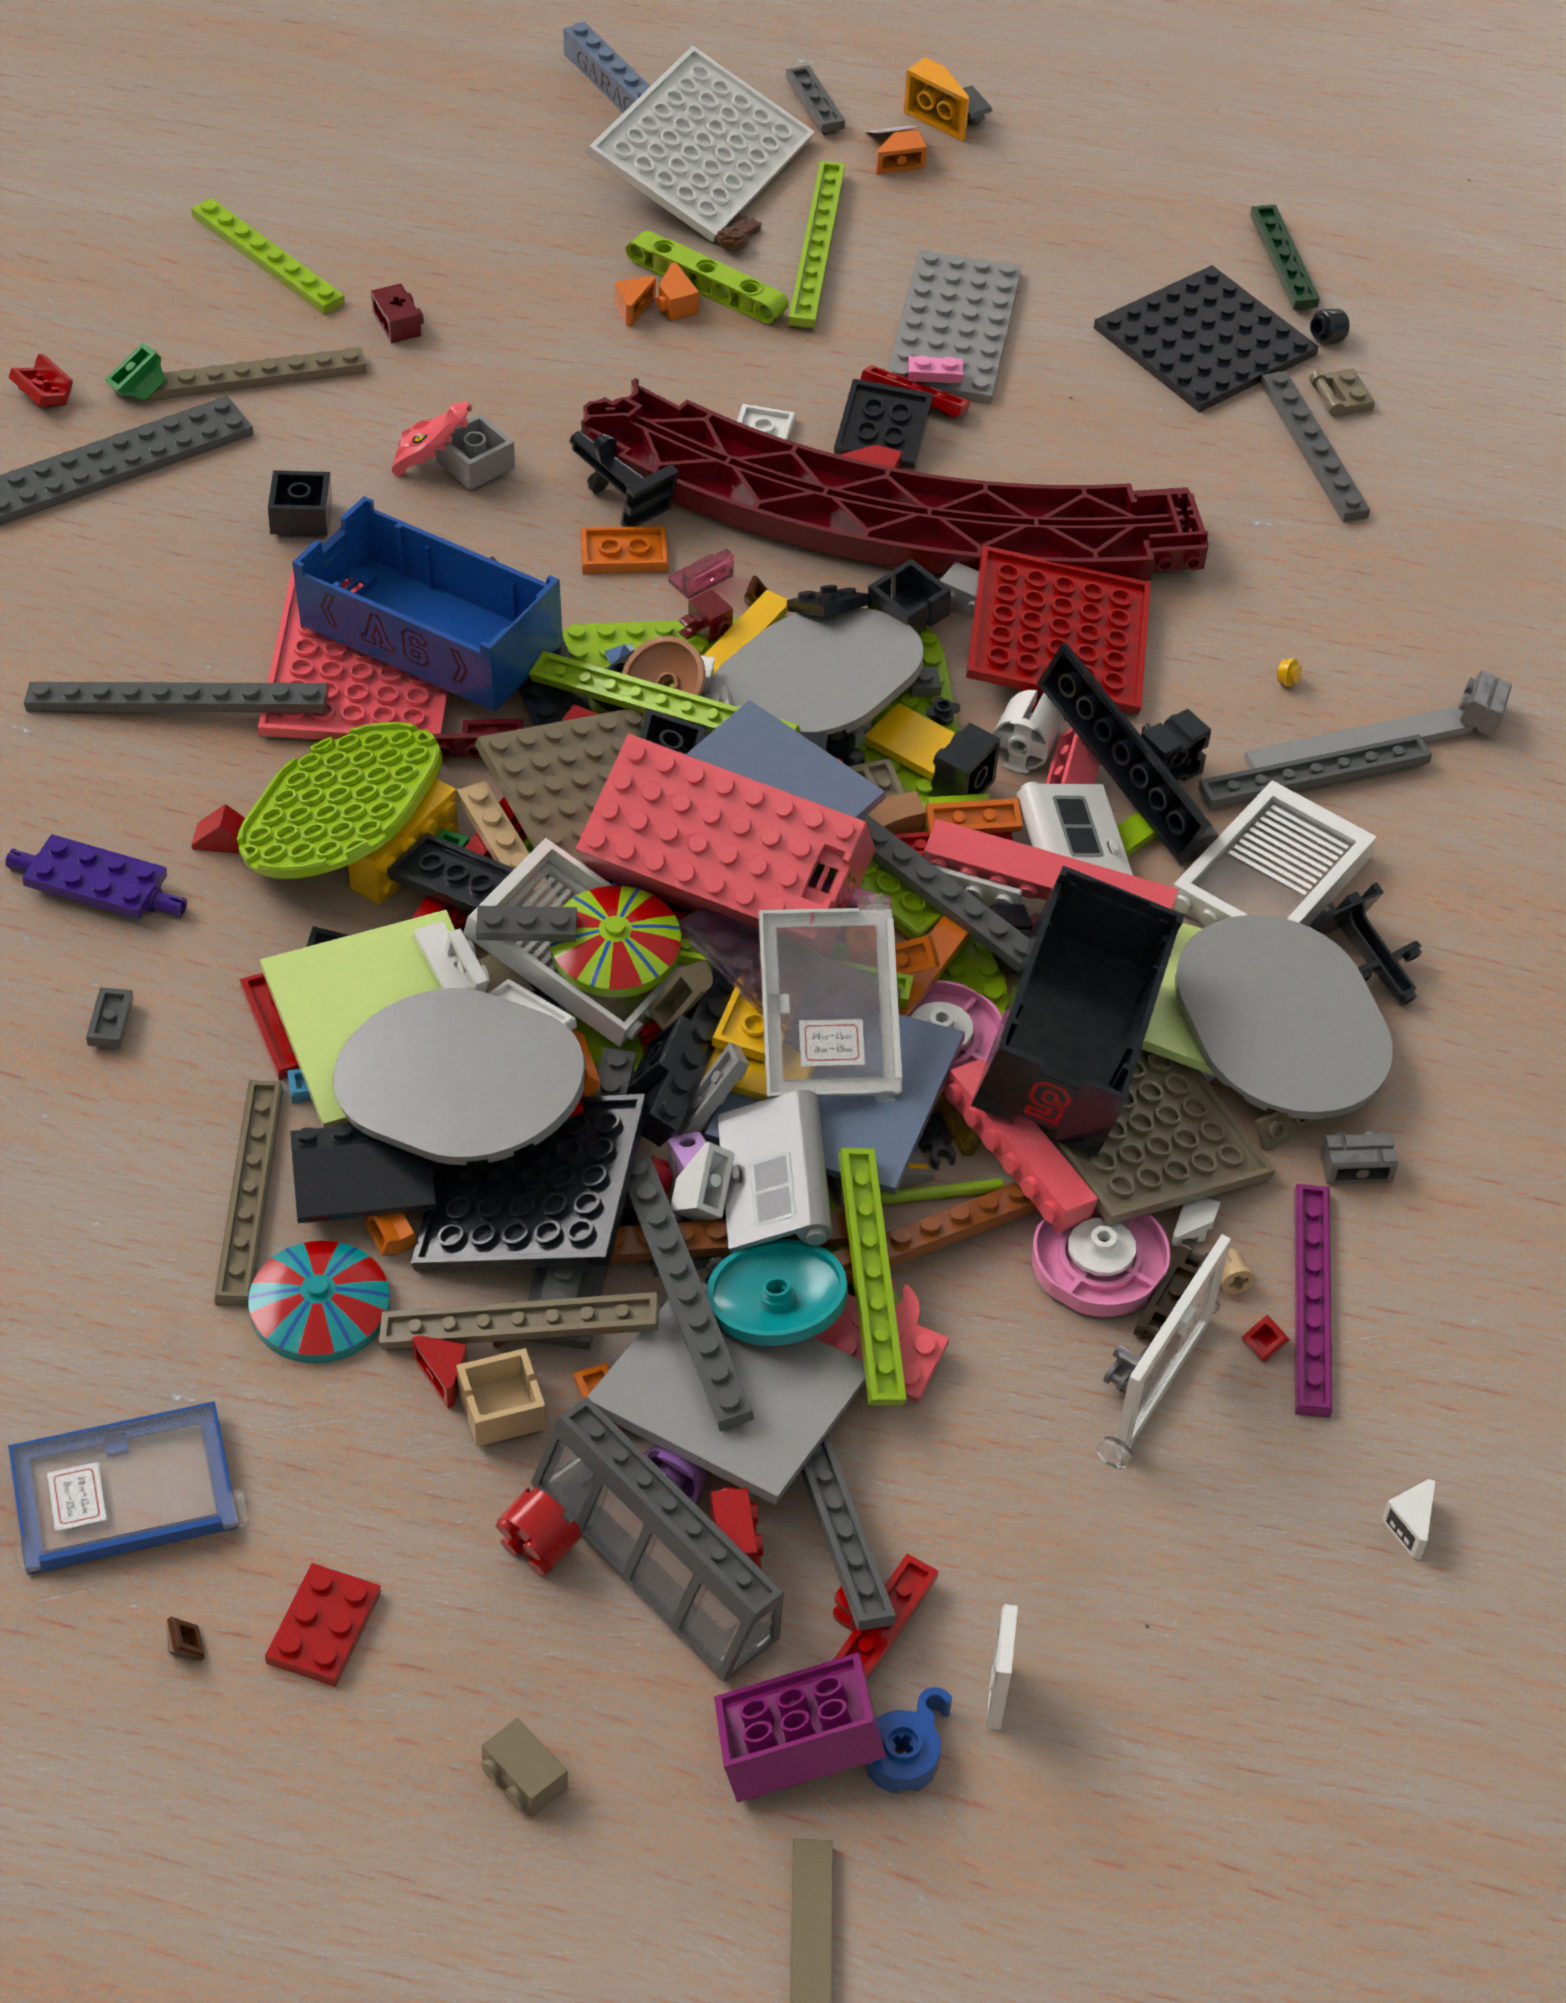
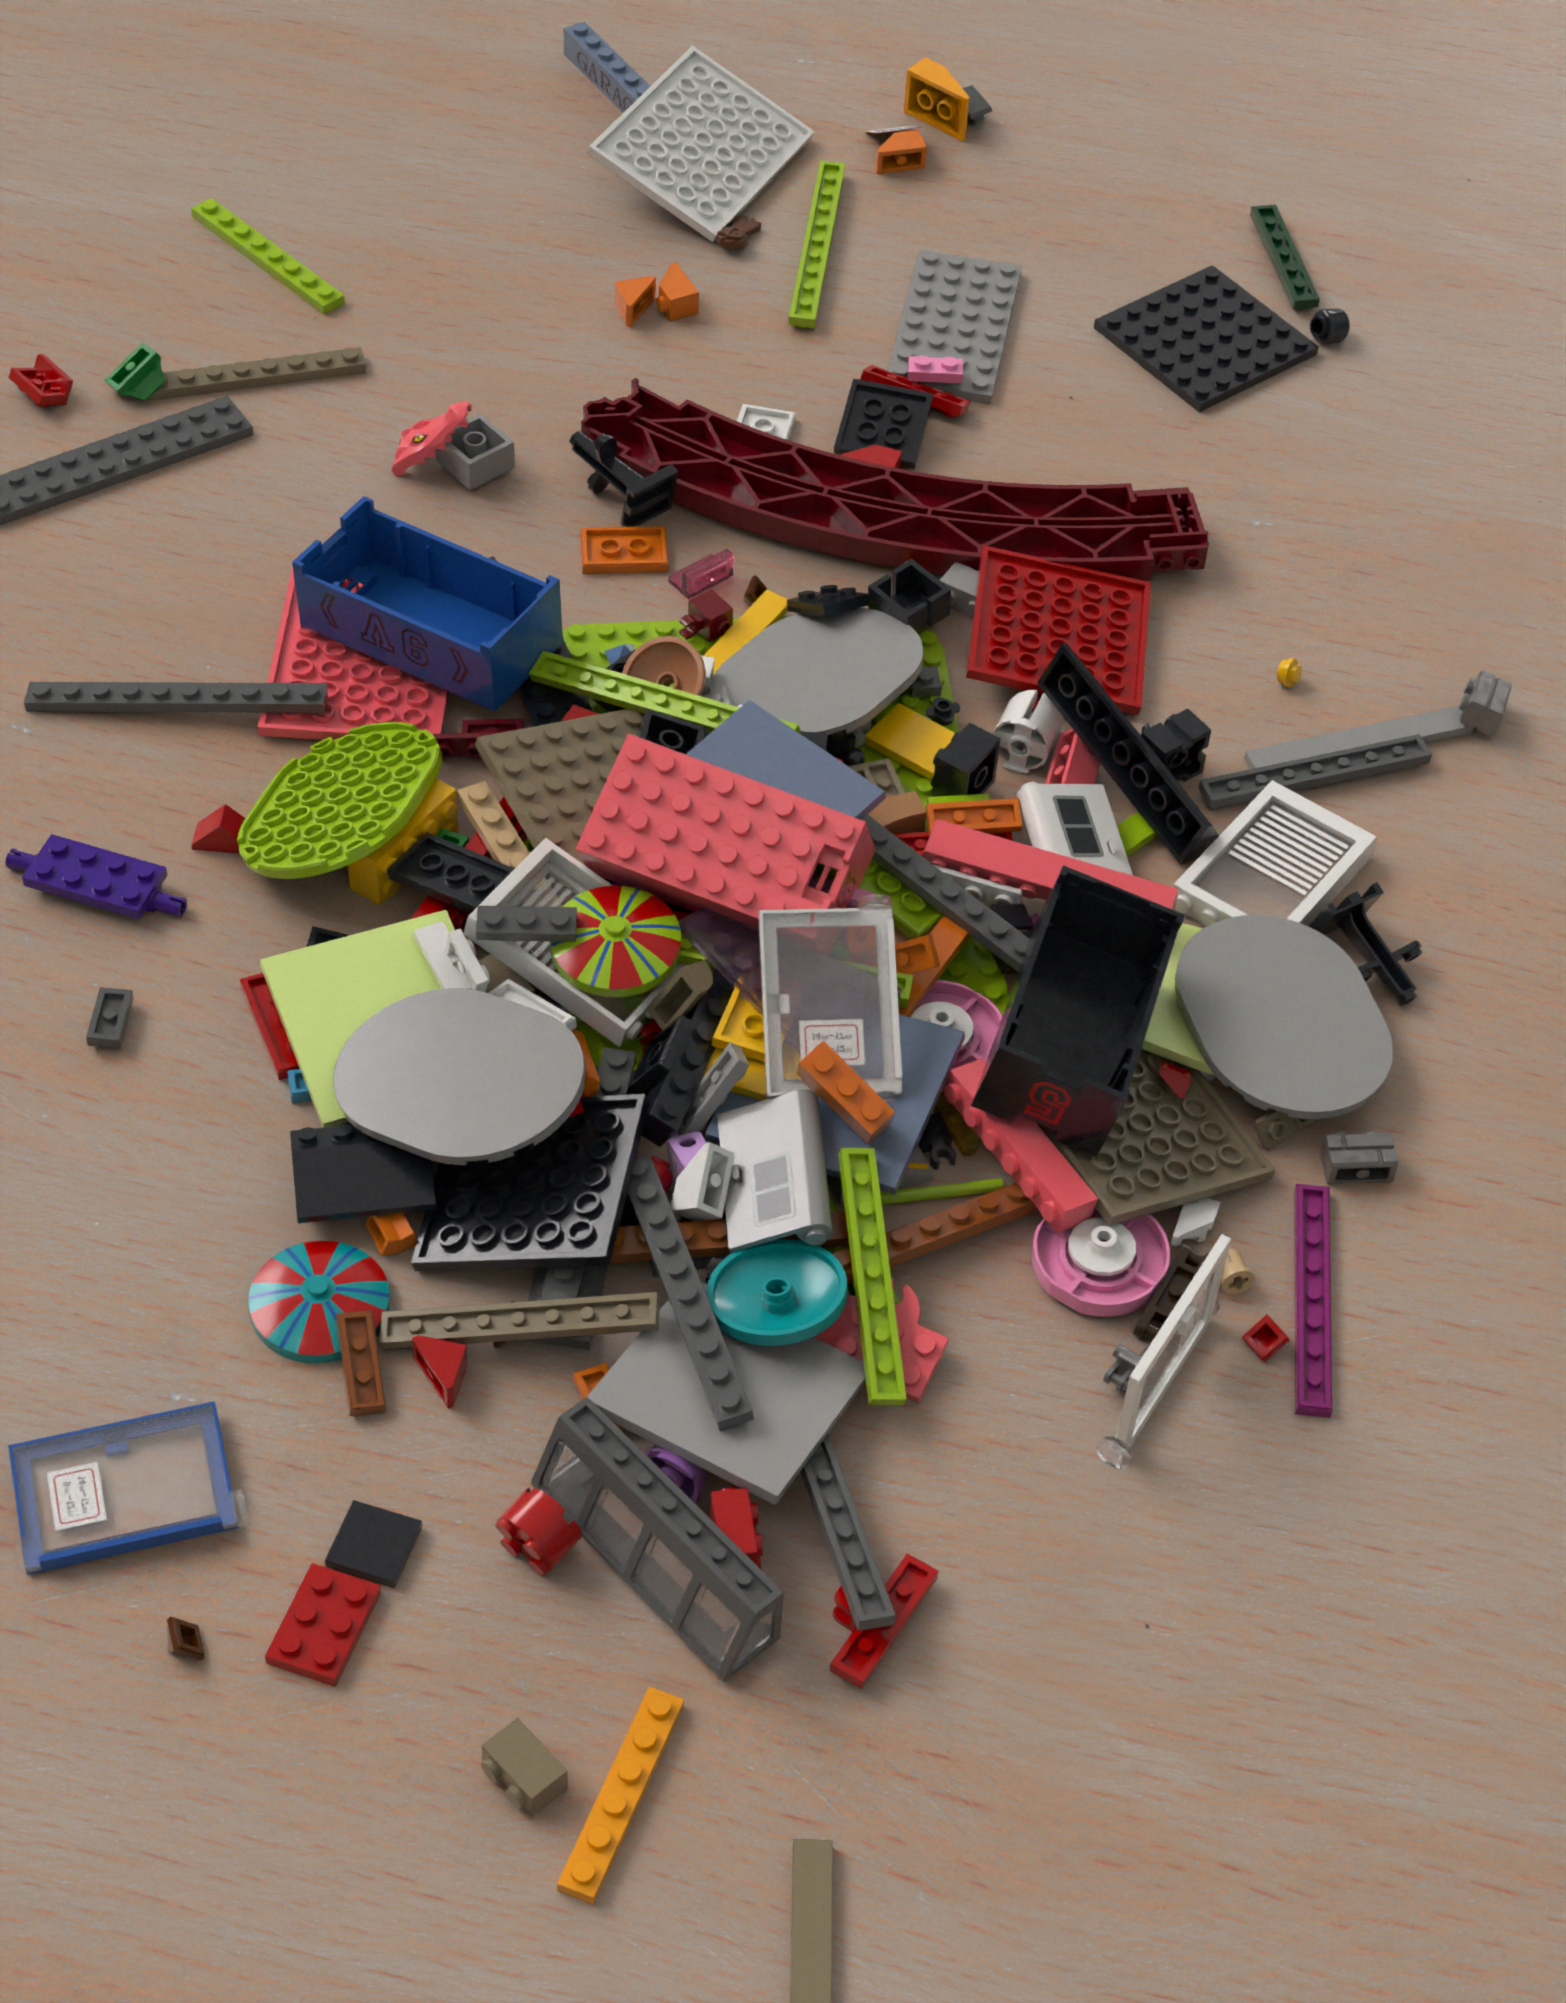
dark tan tile [214,1080,283,1306] -> none
black brick [268,470,332,536] -> none
dark red brick [371,283,424,343] -> none
tan piece [456,1348,546,1447] -> none
lime beam [625,230,789,324] -> none
magenta slope [714,1652,886,1803] -> none
dark grey plate [786,65,845,133] -> none
blue piece [866,1687,952,1793] -> none
white tile [986,1604,1018,1730] -> none
dark grey plate [1260,371,1370,522] -> none
dark tan plate [1309,368,1375,416] -> none
white slope [1382,1479,1435,1560] -> none
none -> black tile [325,1500,422,1588]
none -> dark orange tile [336,1310,386,1416]
none -> light orange plate [557,1686,684,1905]
none -> orange brick [797,1040,895,1145]
none -> red slope [1158,1061,1192,1099]

